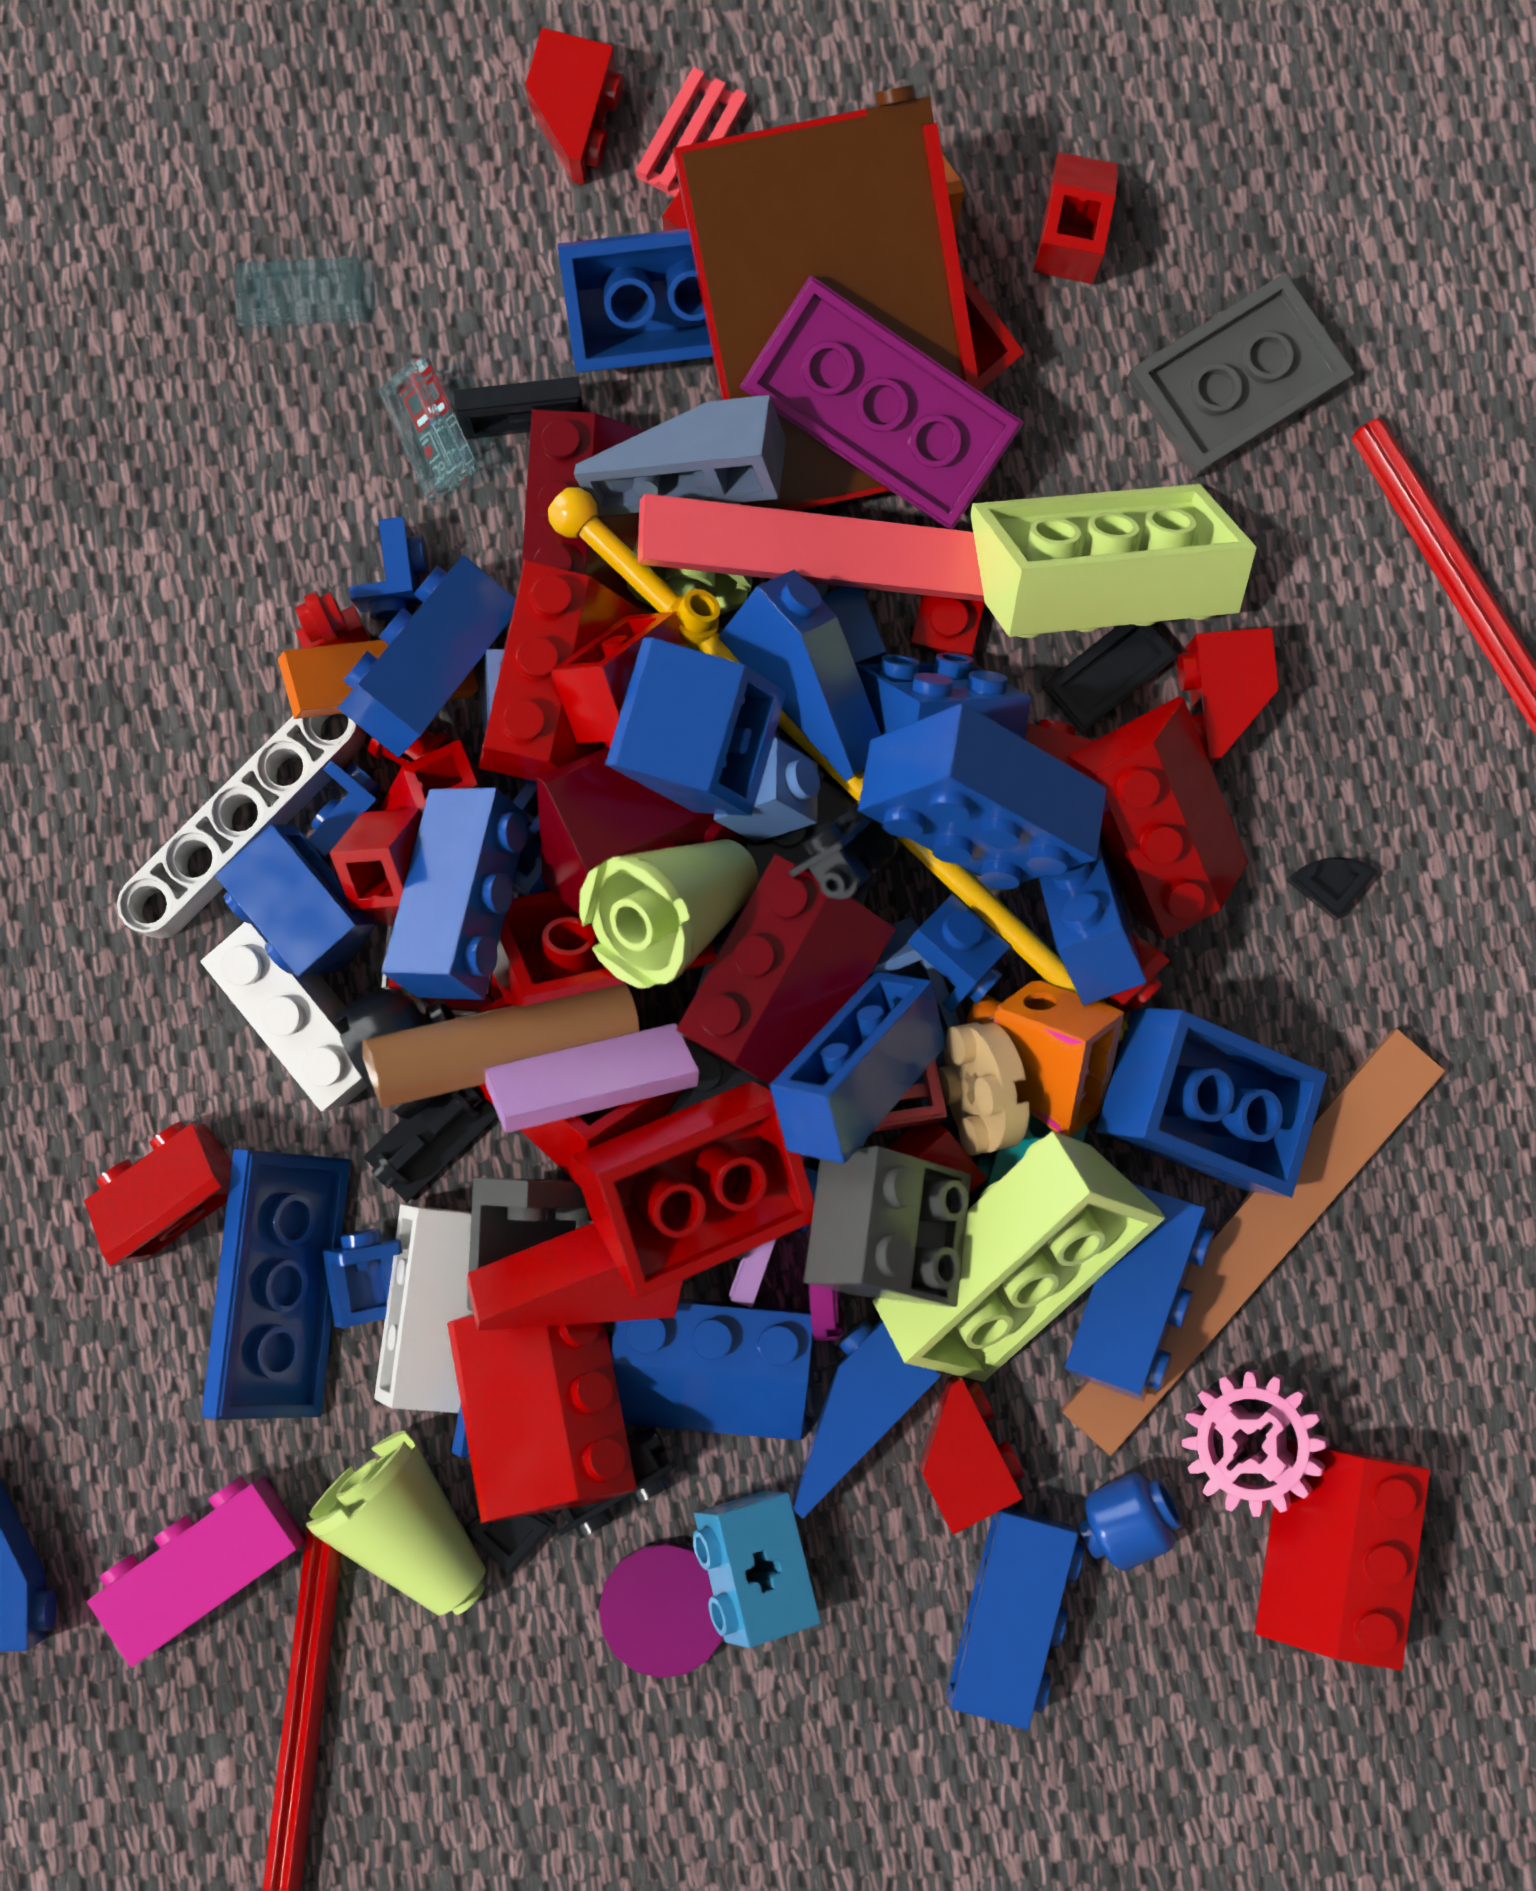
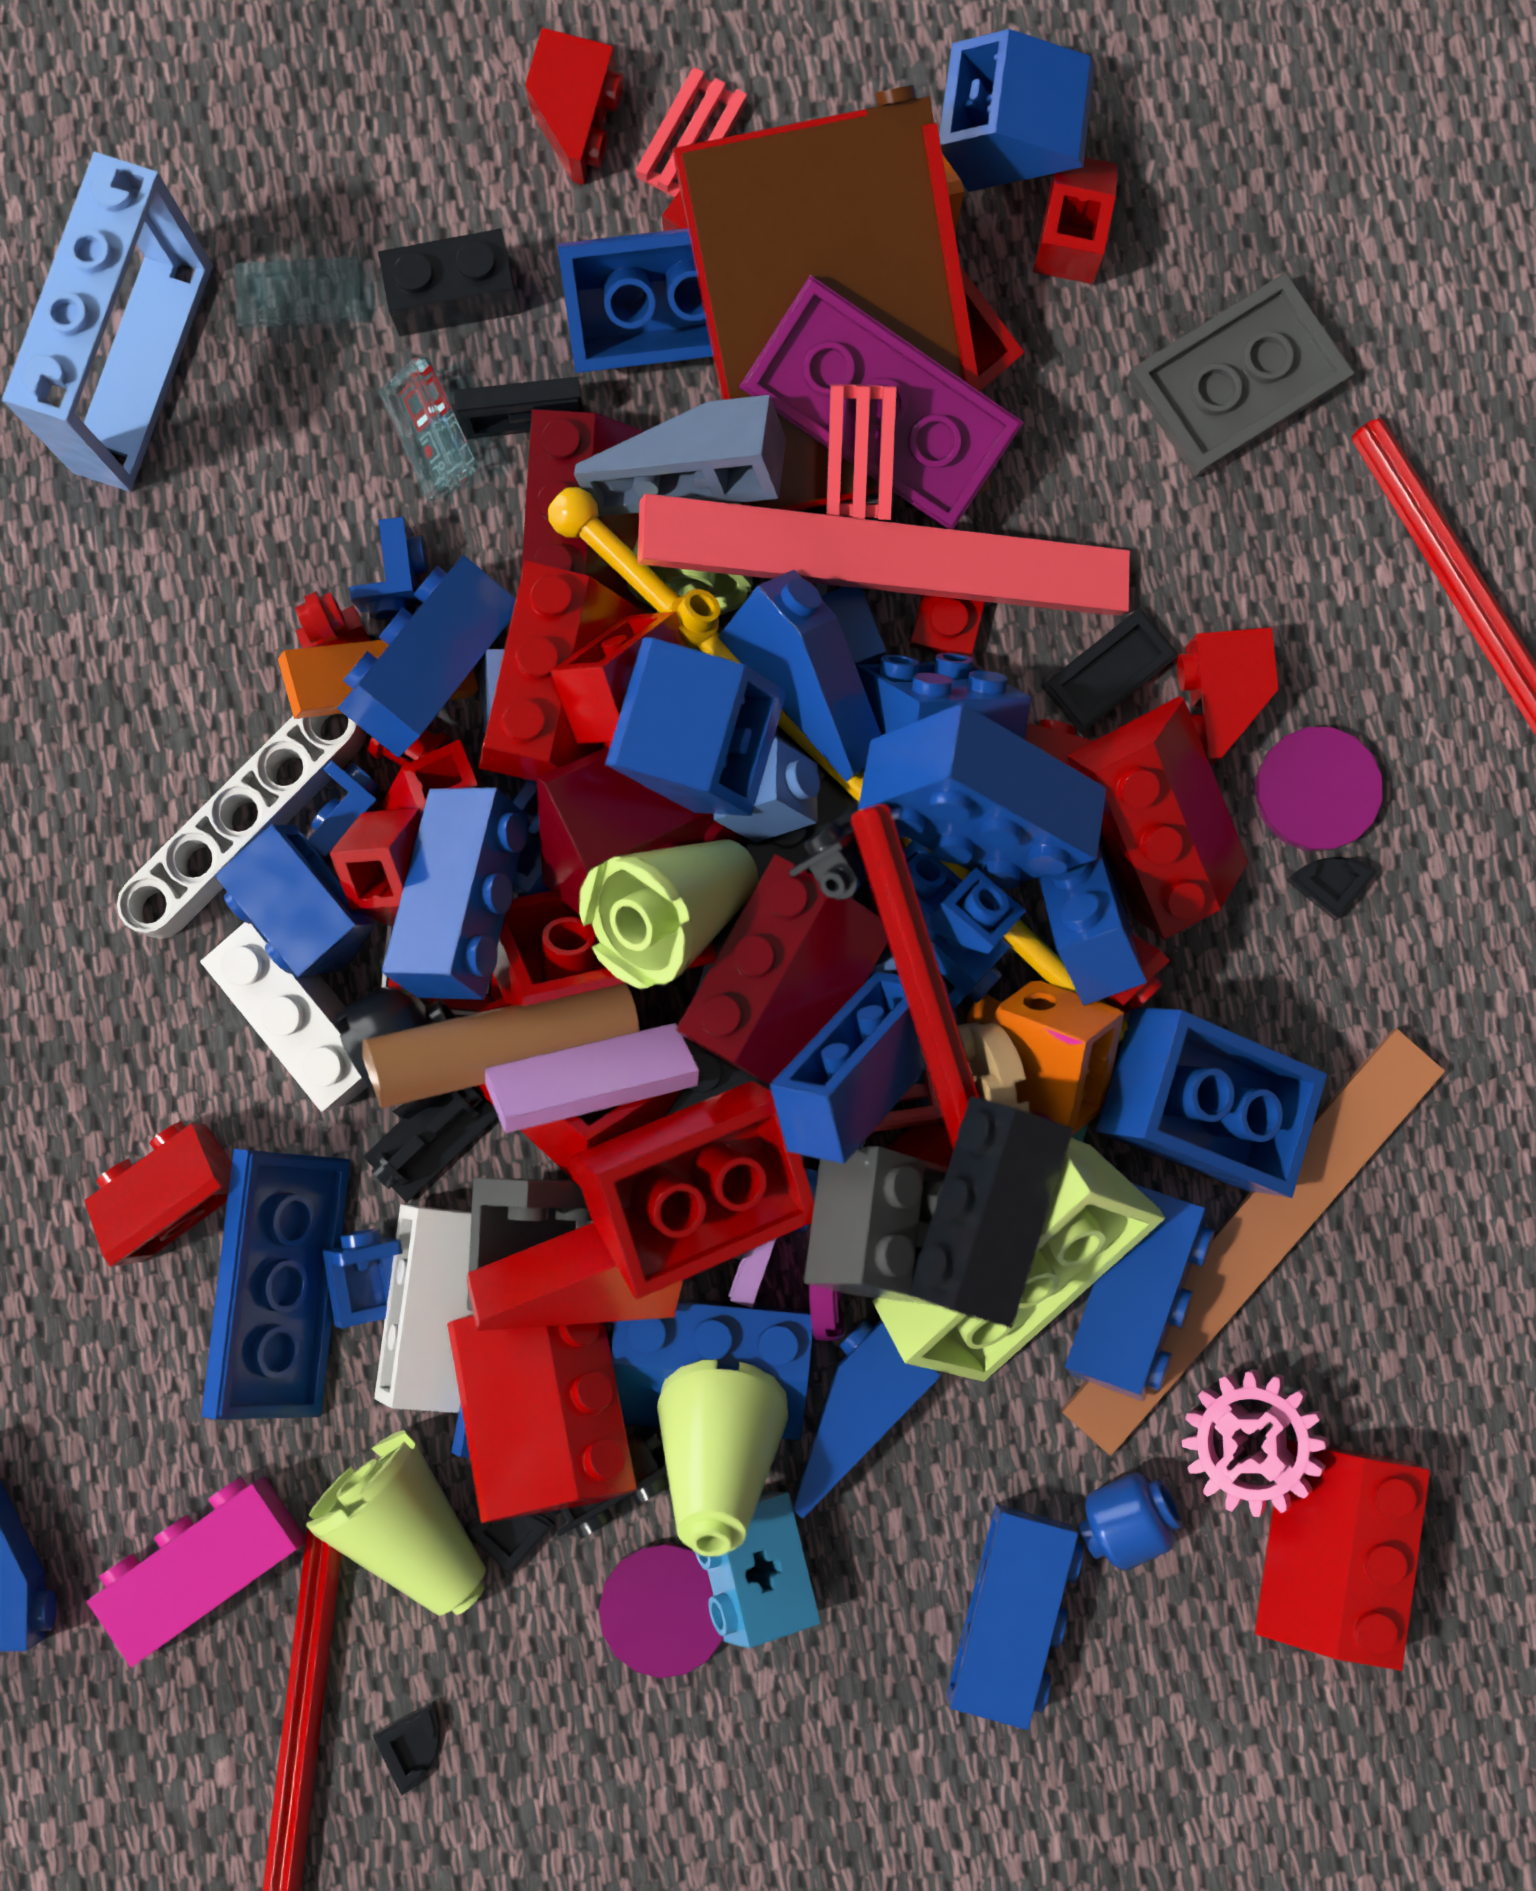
red slope [918,1375,1025,1535] -> none
yellowish green slope [970,484,1257,638] -> none
none -> light blue window [2,151,213,492]
none -> black tile [372,1701,440,1796]
none -> black brick [378,228,520,337]
none -> yellowish green cone [657,1360,788,1557]
none -> coral tile [826,384,897,520]
none -> red axle [851,804,979,1150]
none -> blue slope [870,841,1026,954]
none -> black brick [909,1096,1073,1328]
none -> blue slope [939,29,1095,192]
none -> magenta tile [1255,727,1382,851]

